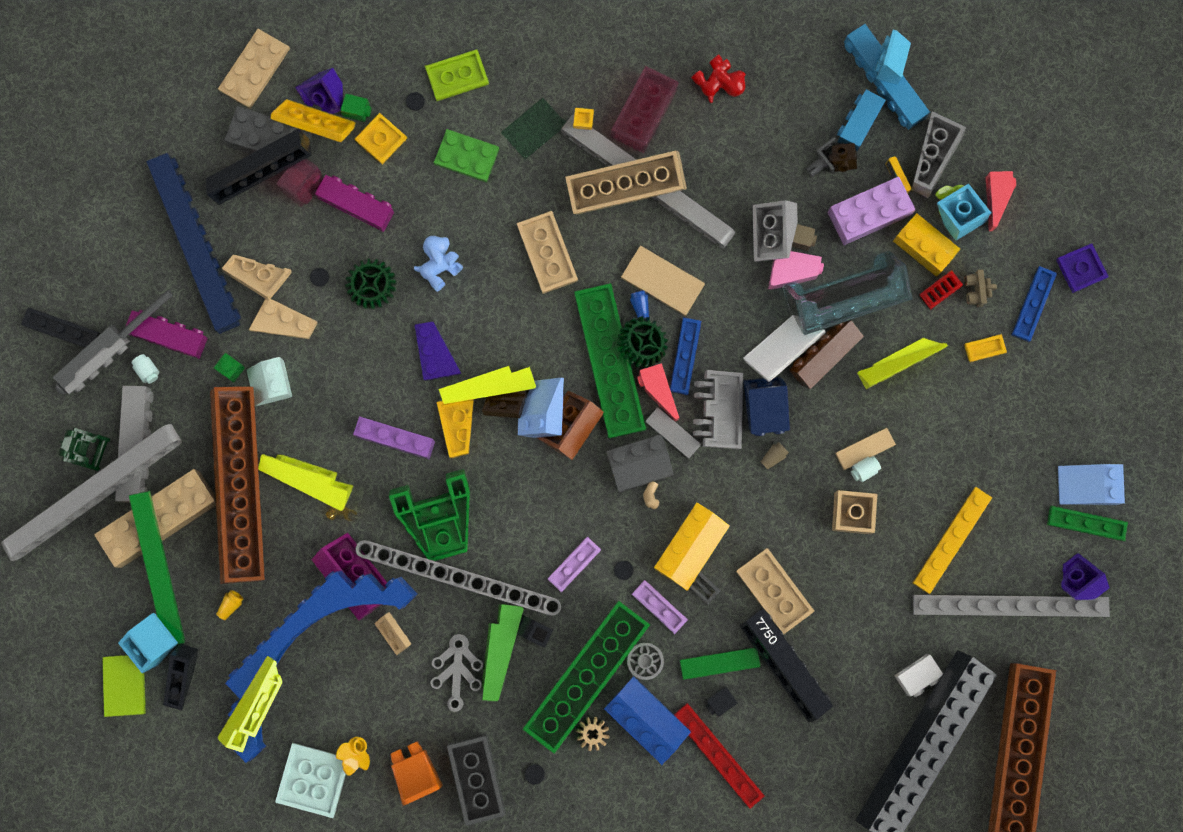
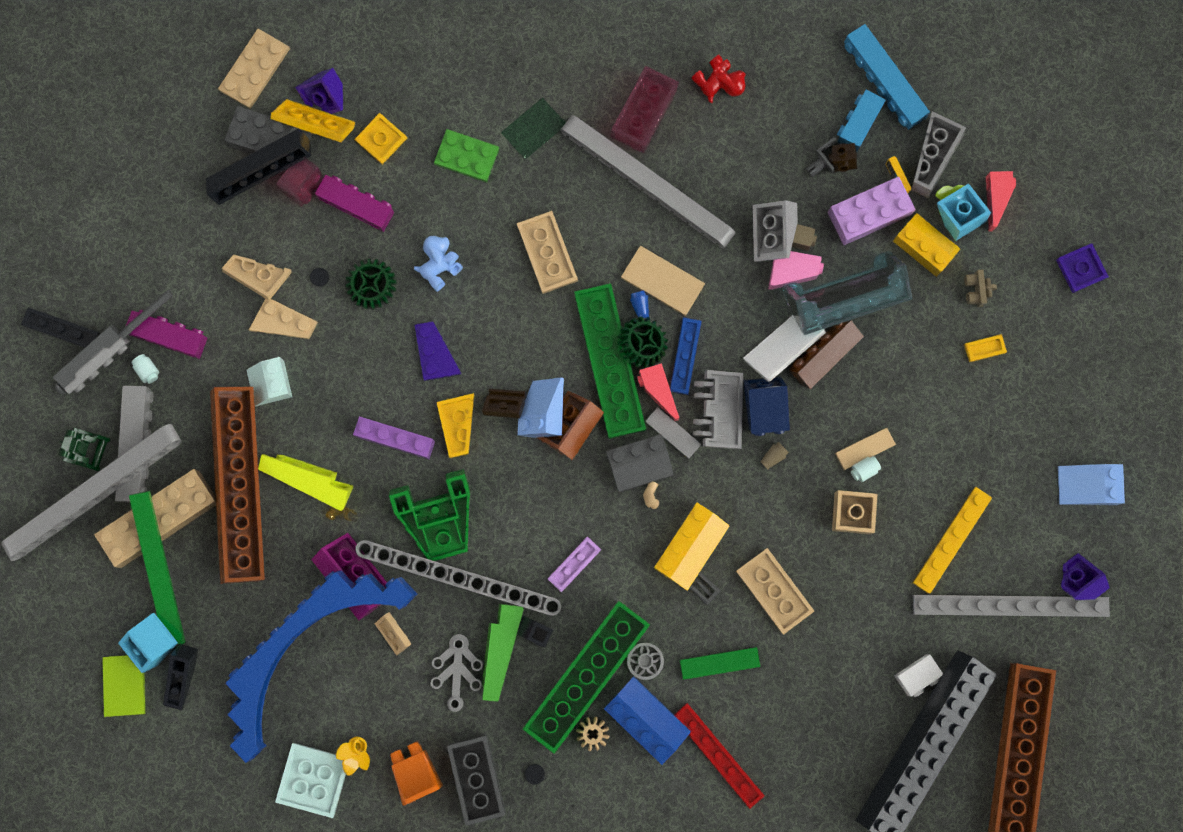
dark blue brick [146,153,241,334] -> none
green brick [214,353,246,382] -> none
yellow cone [216,590,243,620] -> none
neon yellow wedge [218,656,282,753] -> none
green brick [341,94,371,122] -> none
black piece [406,92,425,111] -> none
lime tile [425,49,489,101] -> none
neon yellow wedge [439,366,536,404] -> none
tan brick [565,151,687,214] -> none
yellow plate [573,108,594,130] -> none
black piece [614,561,634,580] -> none
lavender tile [632,580,688,634] -> none
black brick [706,686,738,717] -> none
black brick [739,609,833,723] -> none
neon yellow wedge [857,338,948,389] -> none
medium azure slope [875,30,911,85] -> none
red slope [919,271,963,310] -> none
blue tile [1011,266,1057,342] -> none
green tile [1047,506,1128,541] -> none

